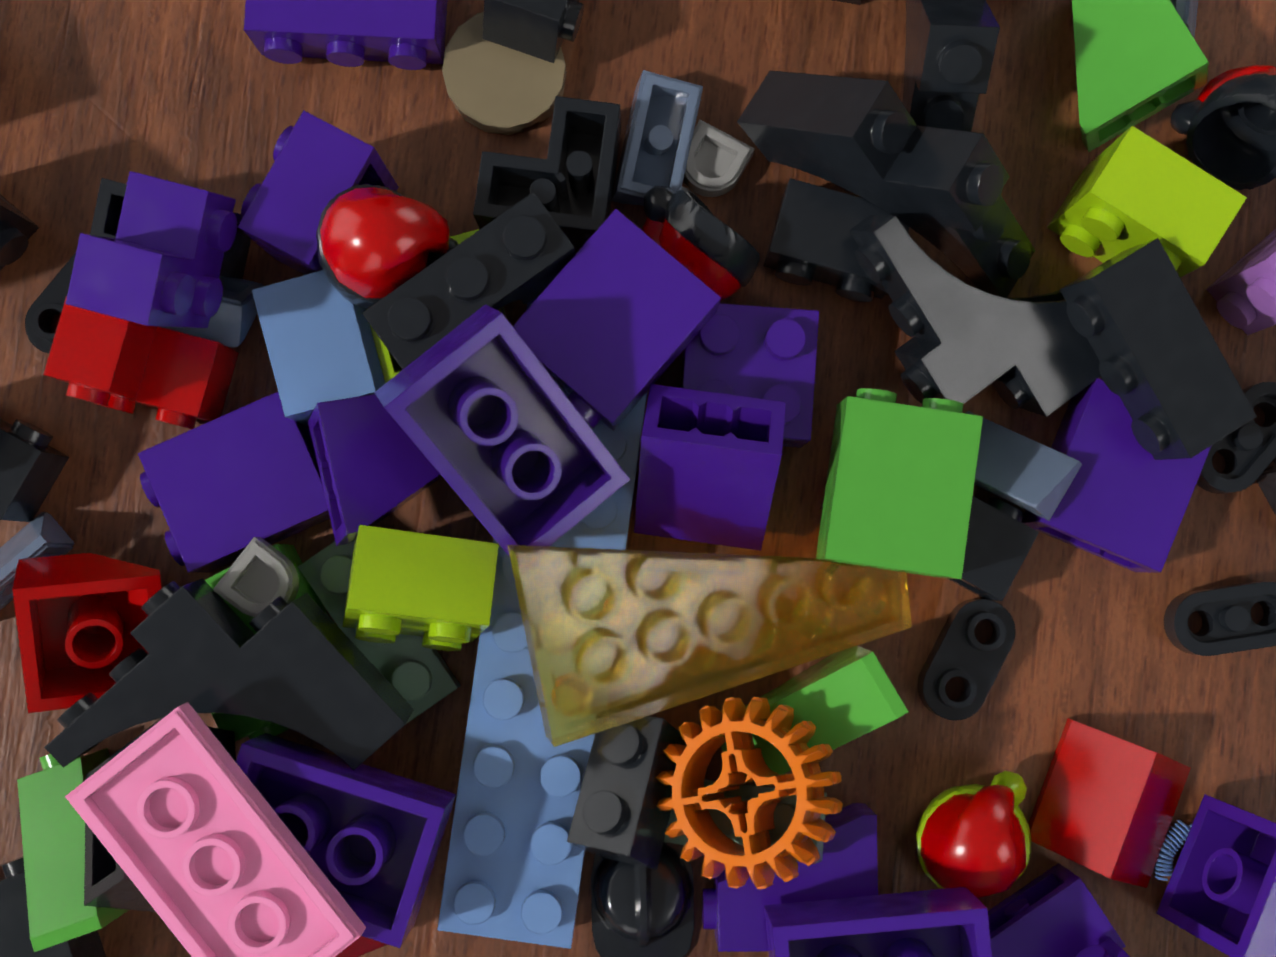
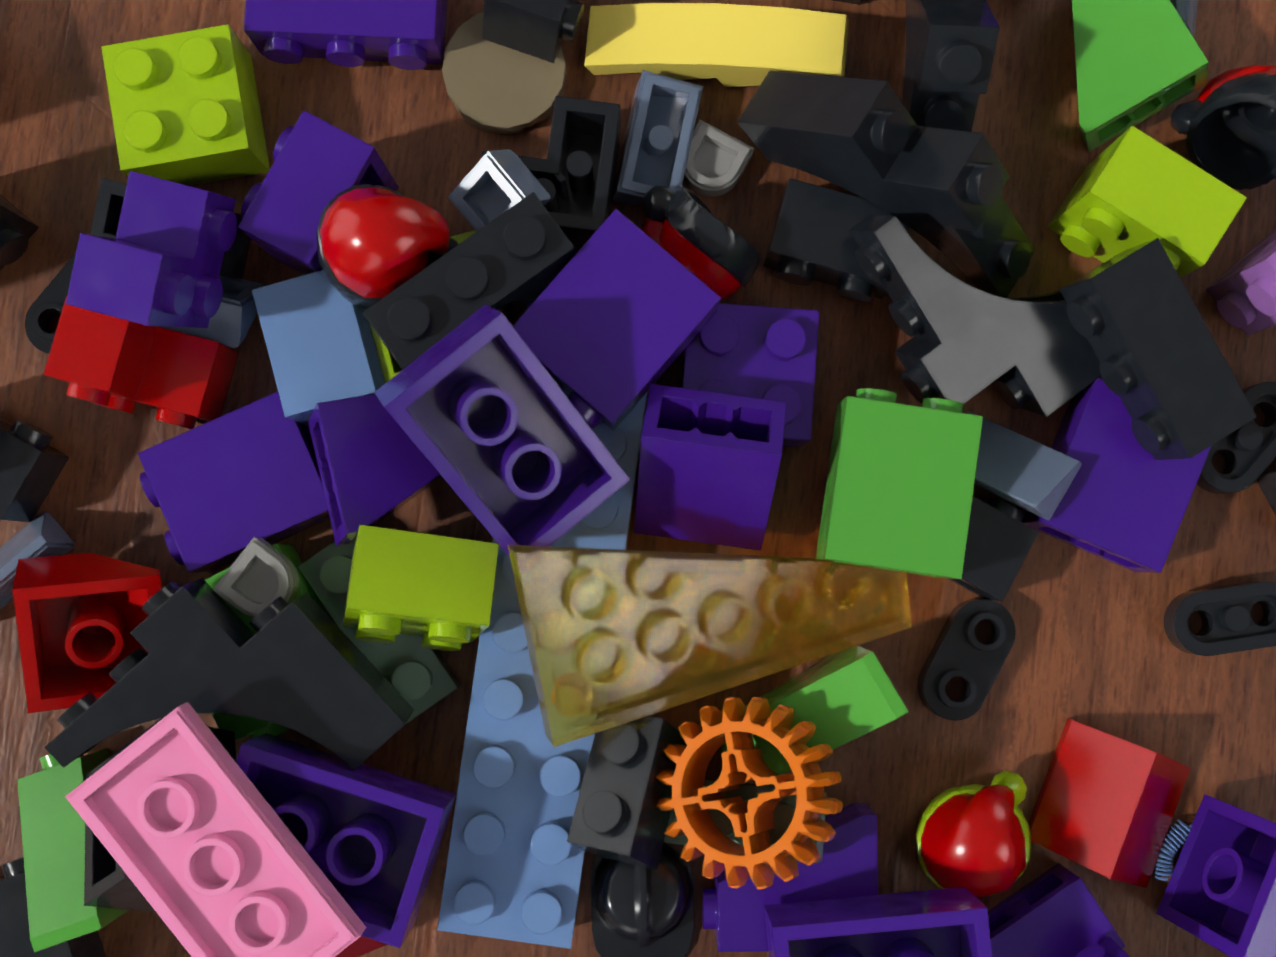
none -> lime brick [101,24,270,186]
none -> sand blue slope [448,149,551,232]
none -> light yellow slope [584,3,849,87]

